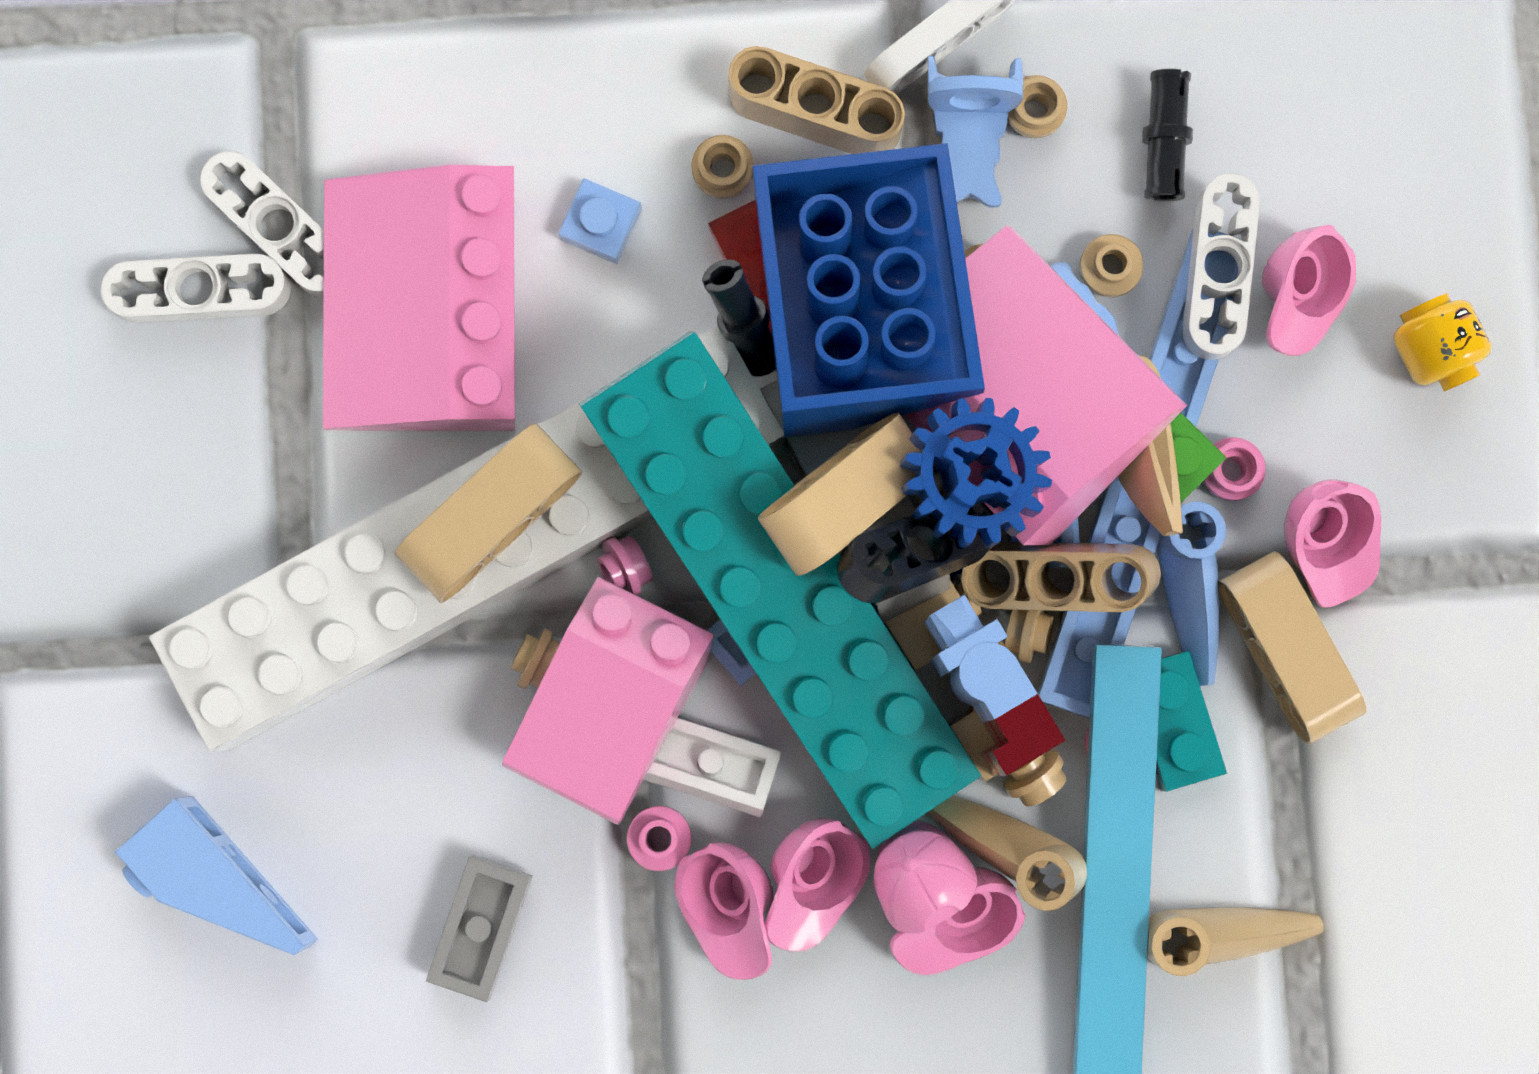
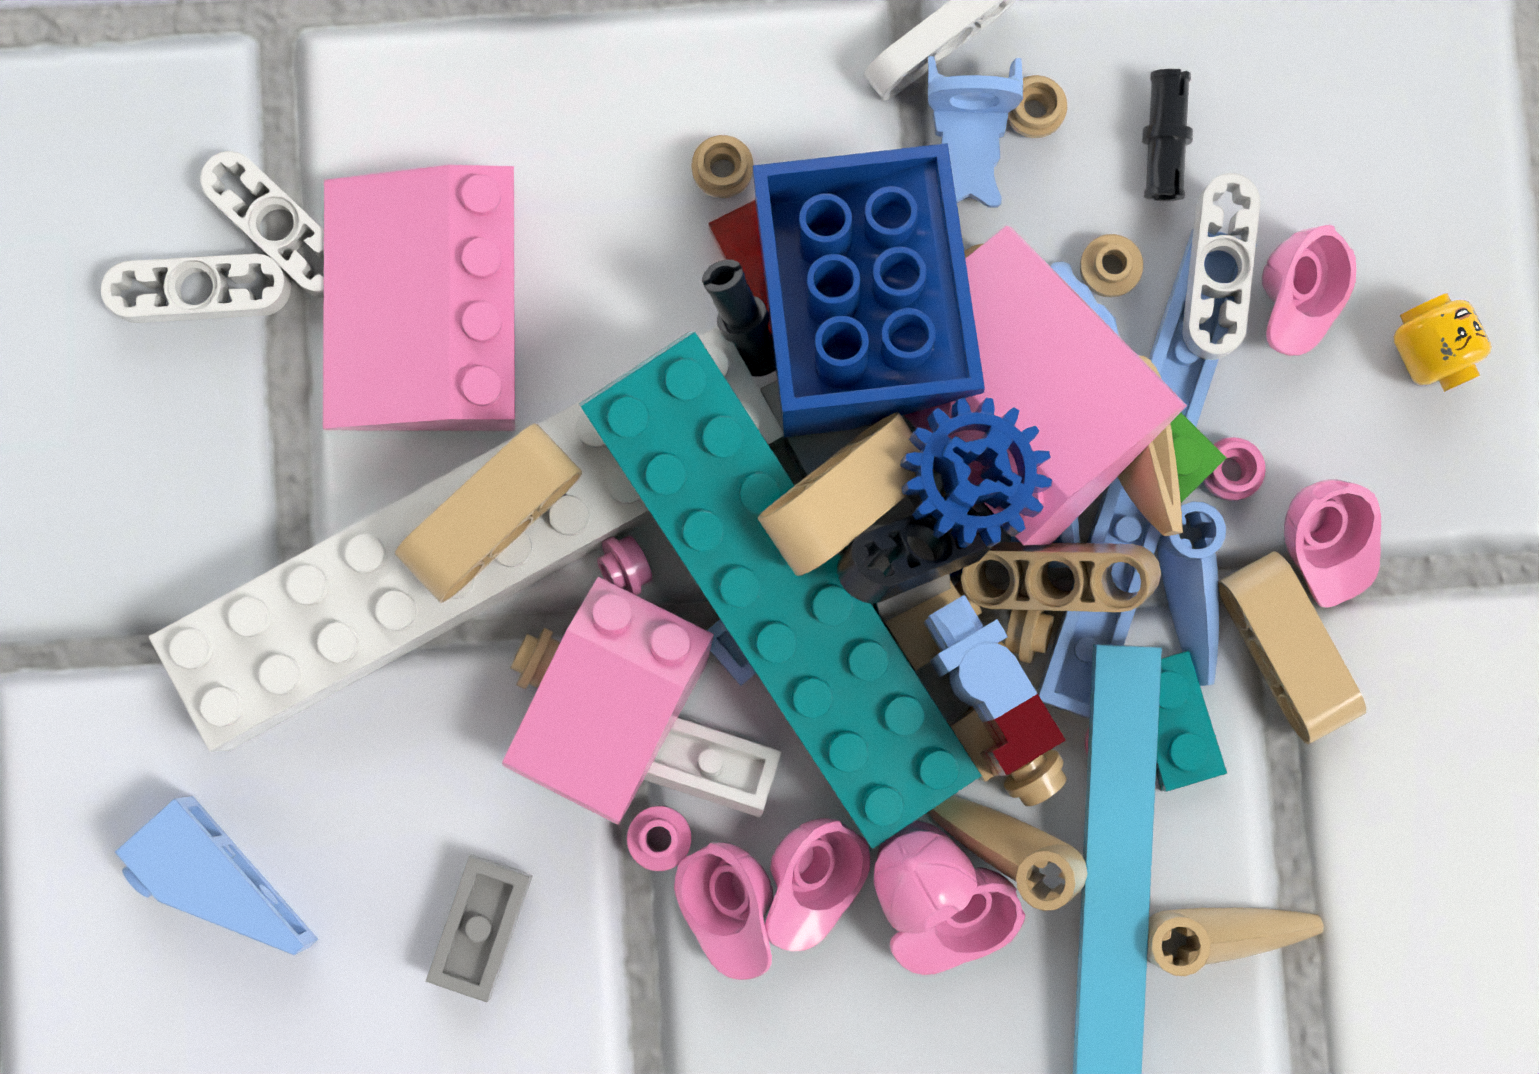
light blue plate [558,178,642,264] -> none
tan beam [728,46,905,154] -> none

